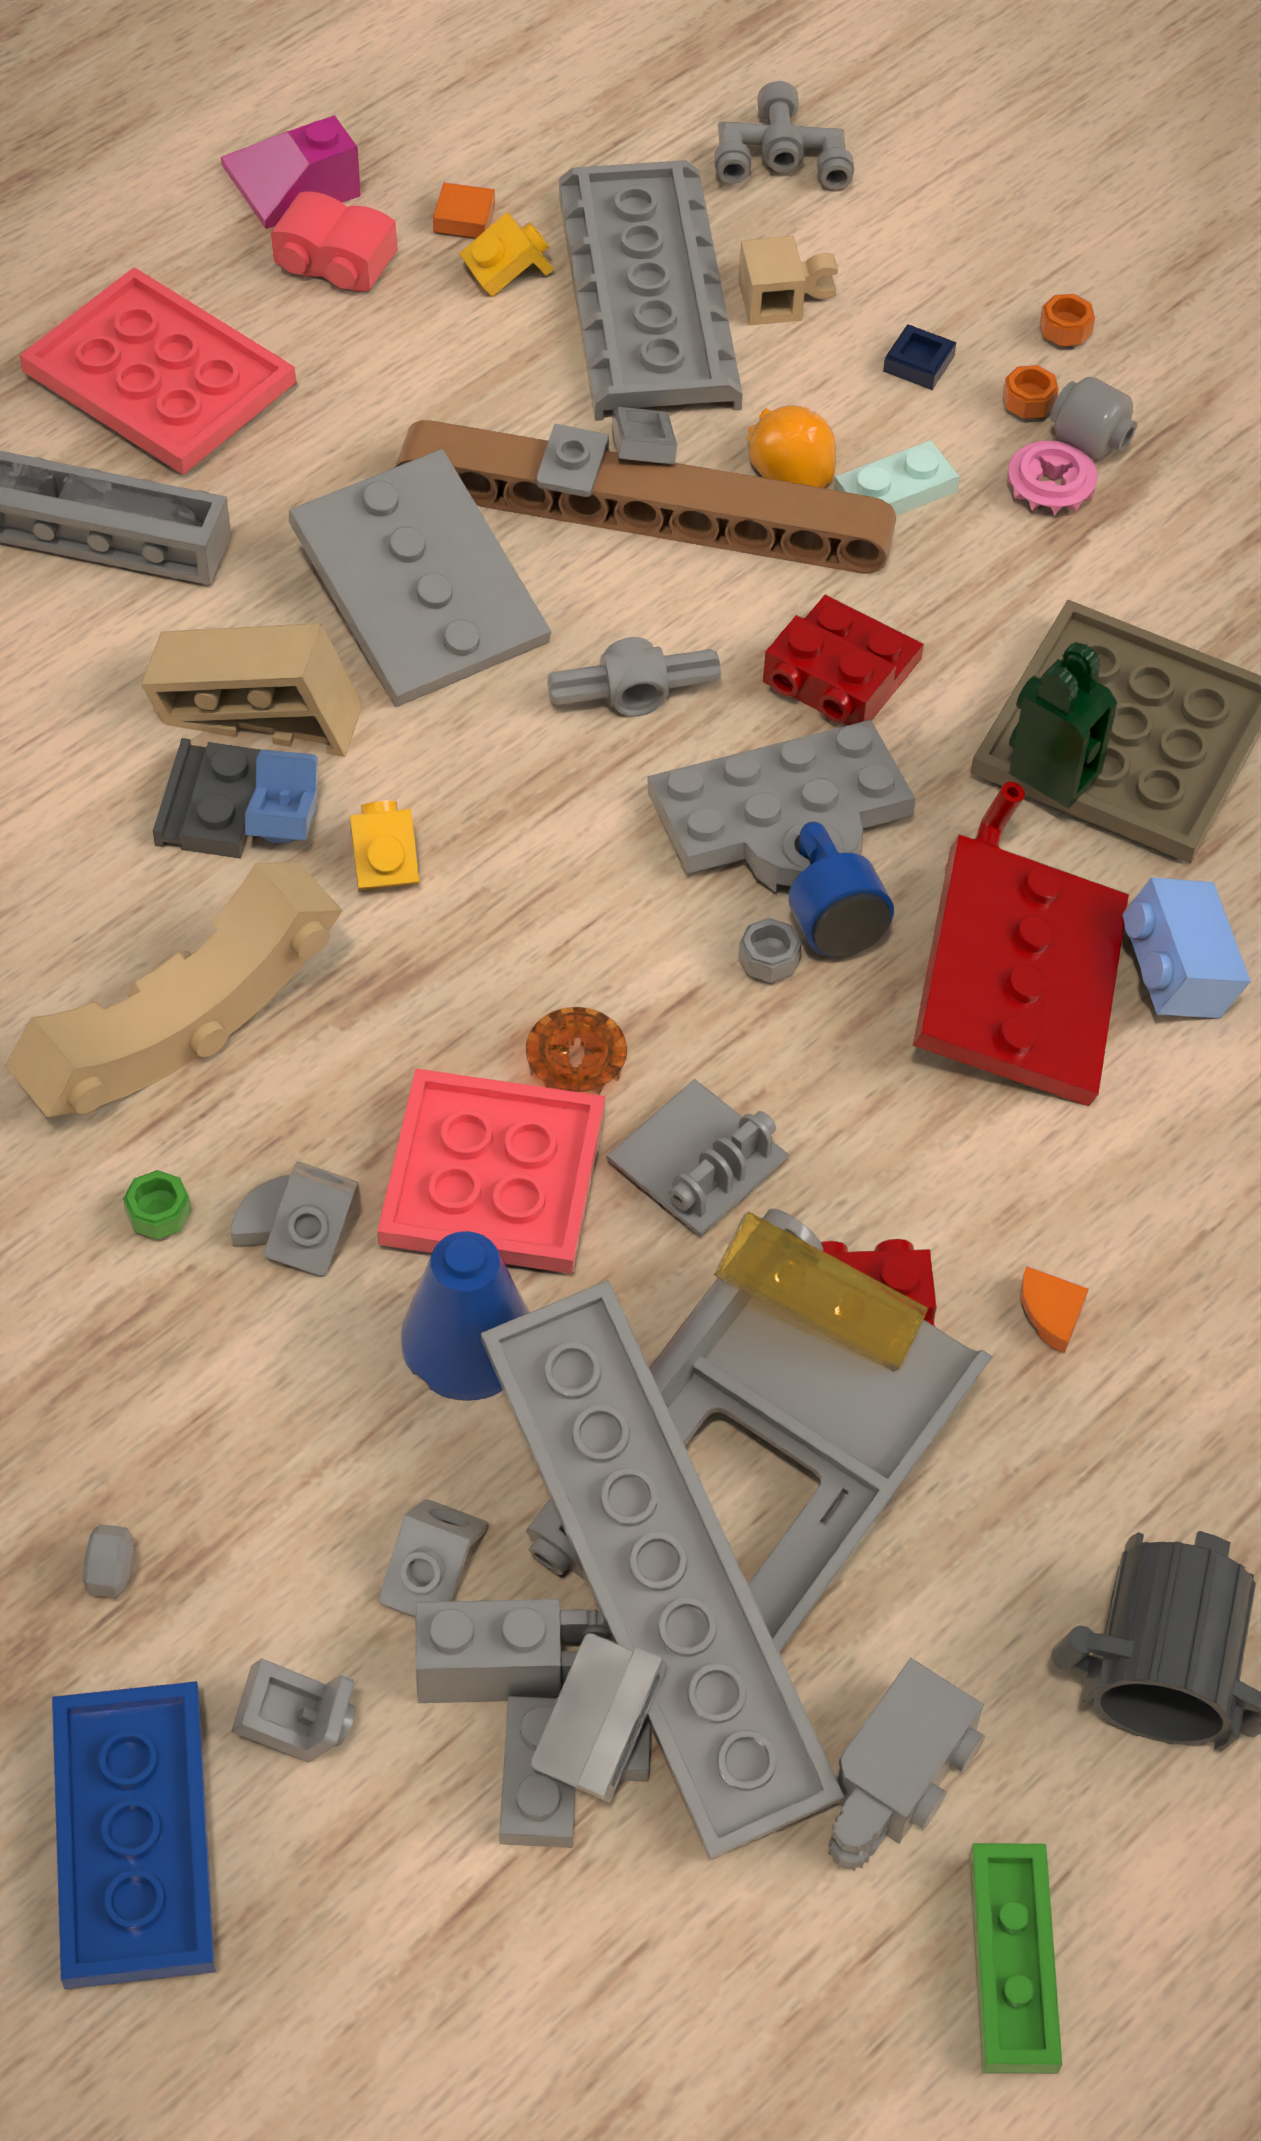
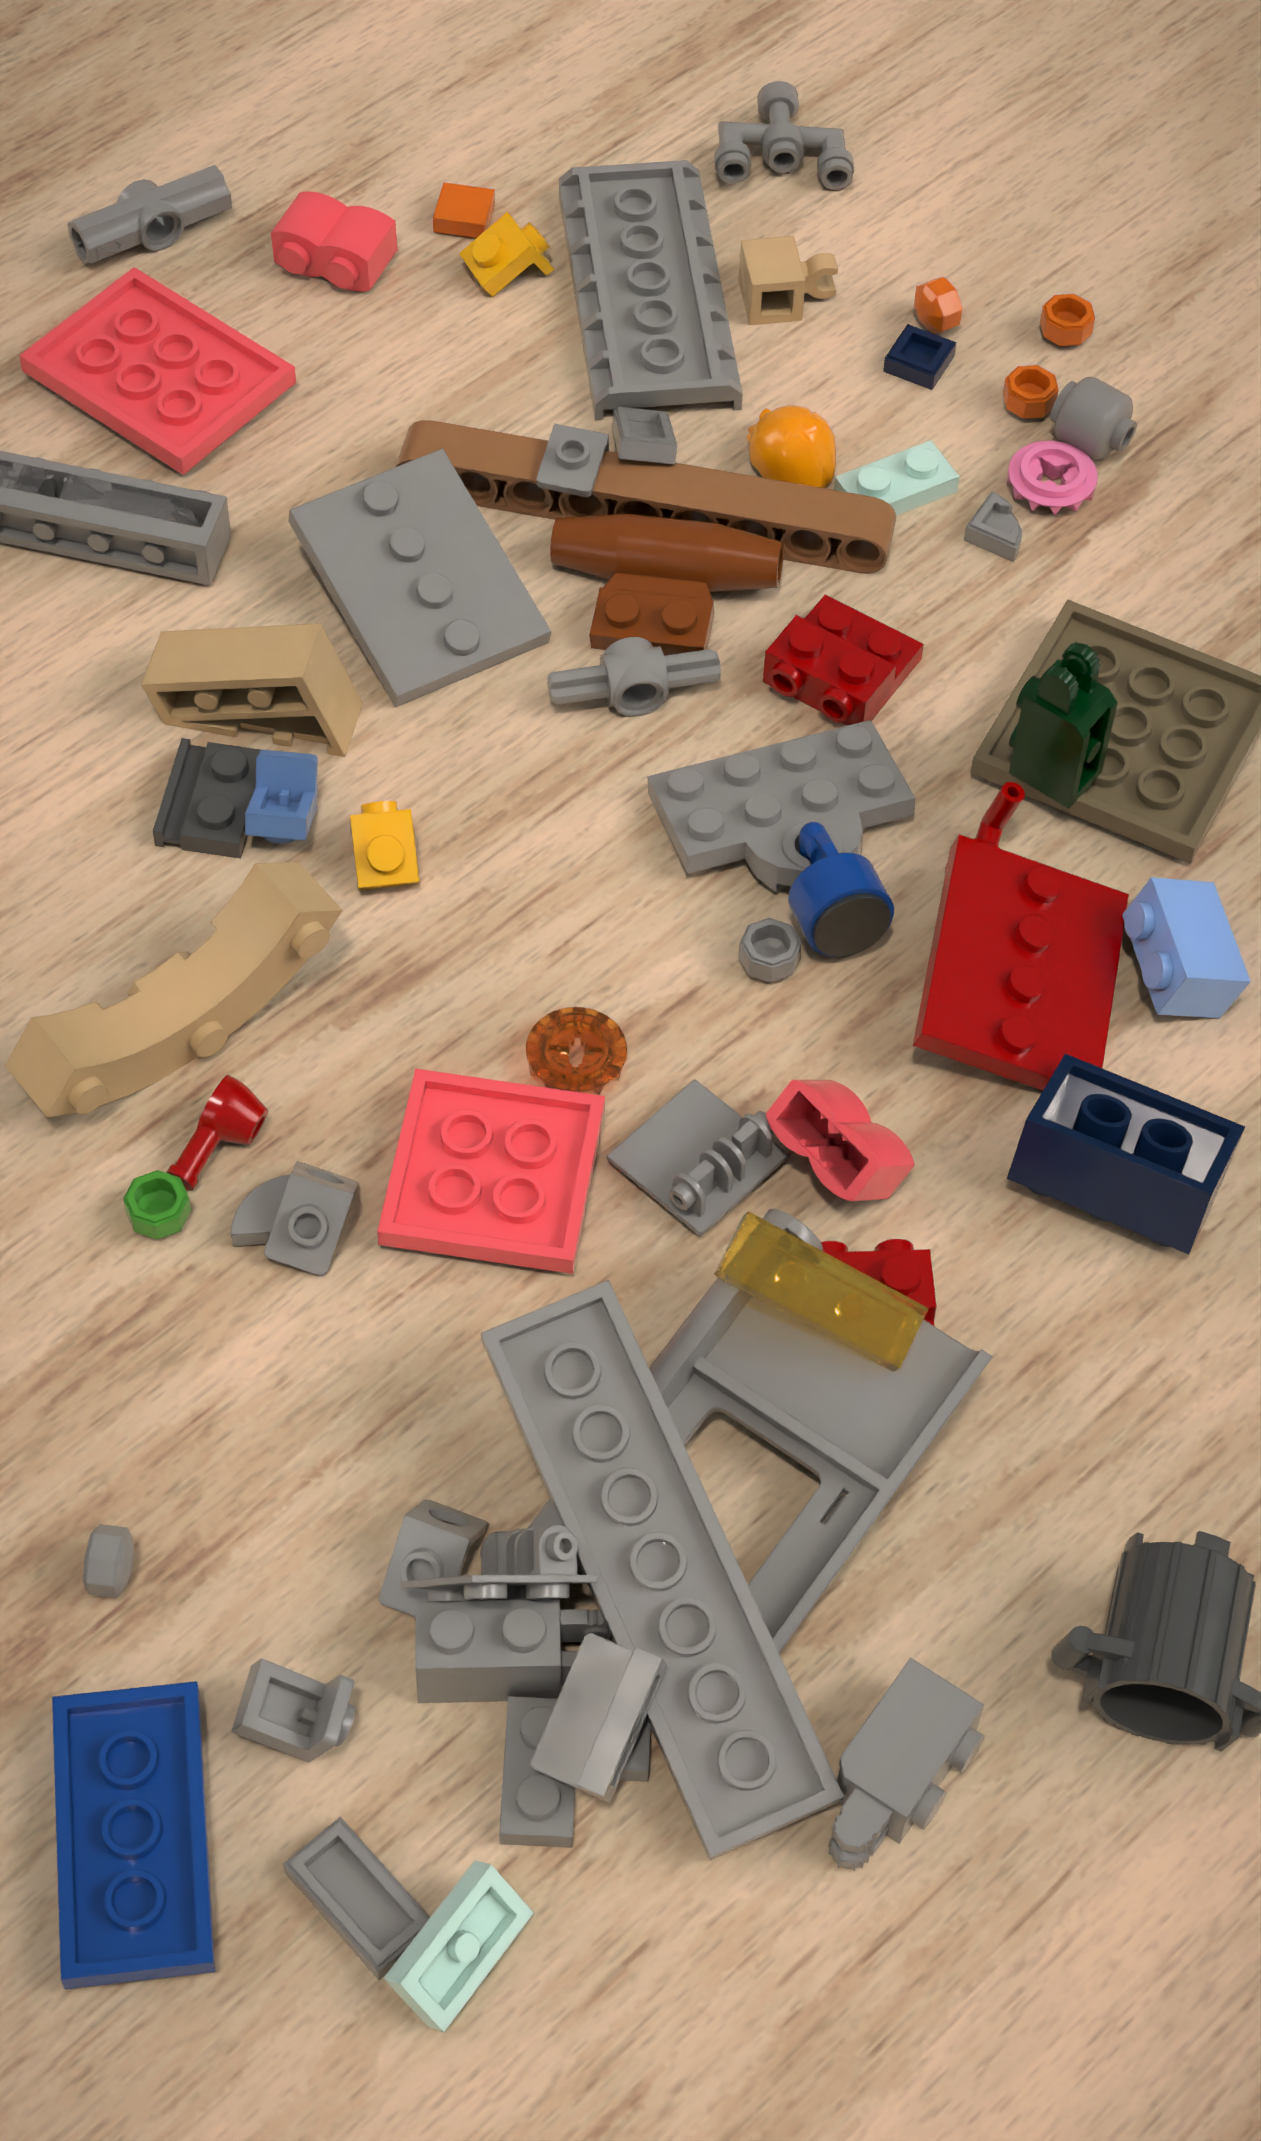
dark pink slope [221,115,361,229] -> none
blue cone [401,1231,530,1401] -> none
bright green plate [970,1843,1062,2074] -> none
orange tile [1020,1266,1089,1353] -> none
none -> light grey piece [68,165,232,266]
none -> red bar [166,1075,268,1191]
none -> light grey tile [283,1817,430,1980]
none -> light aqua plate [383,1860,534,2032]
none -> light grey hinge [400,1525,597,1602]
none -> dark orange plate [550,514,784,656]
none -> coral brick [766,1080,915,1201]
none -> orange tile [914,277,963,334]
none -> light grey tile [964,492,1022,562]
none -> dark blue slope [1007,1053,1245,1255]

